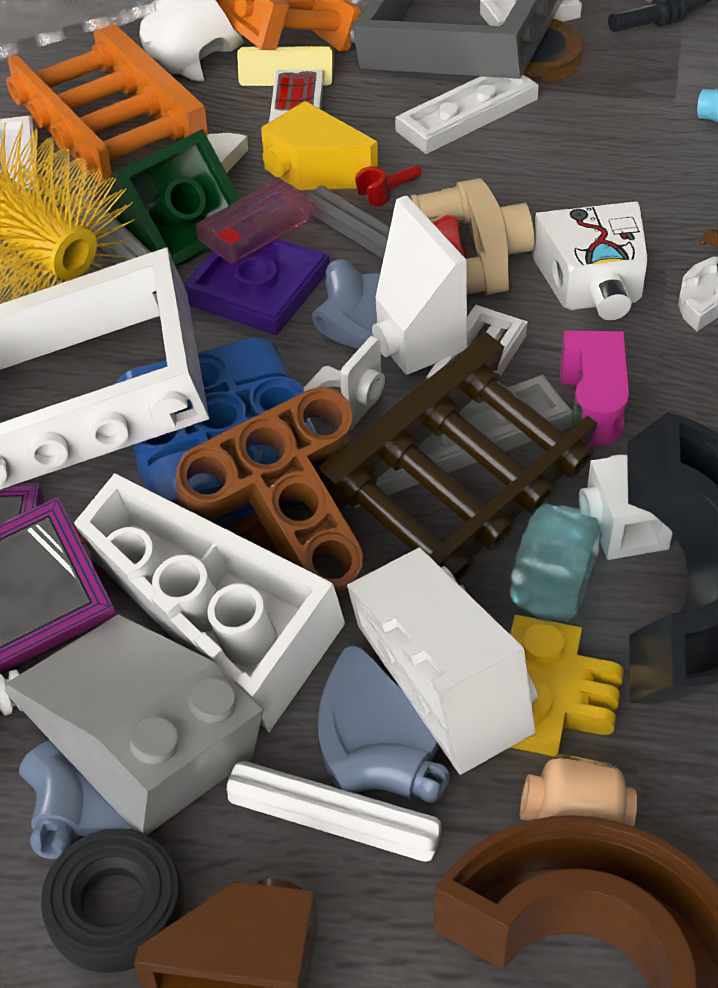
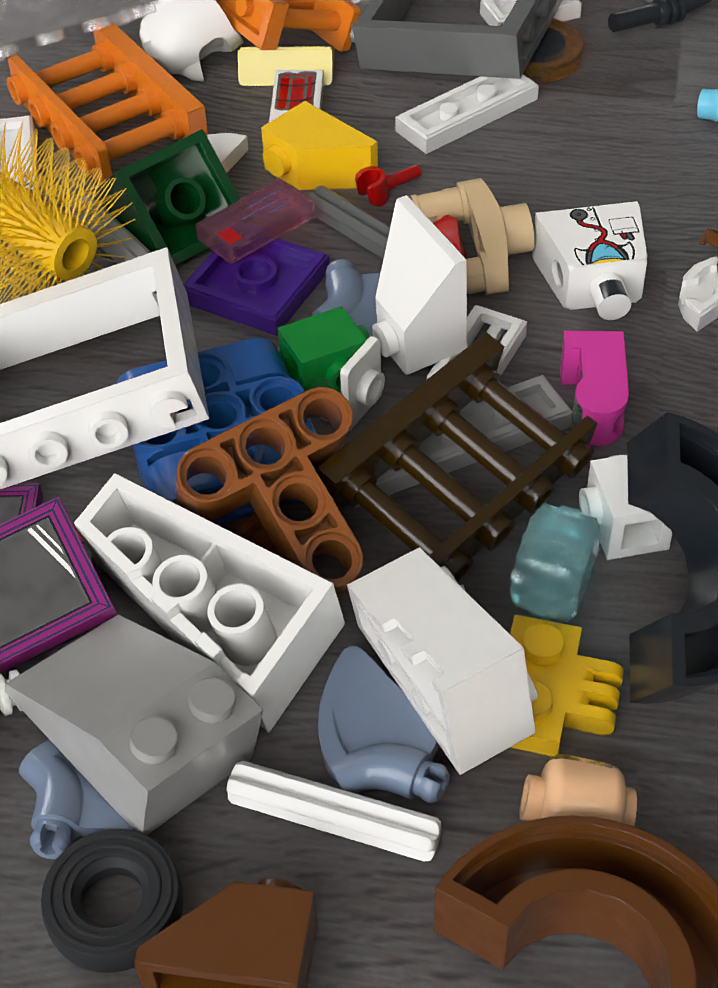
none -> green brick [278,306,370,393]

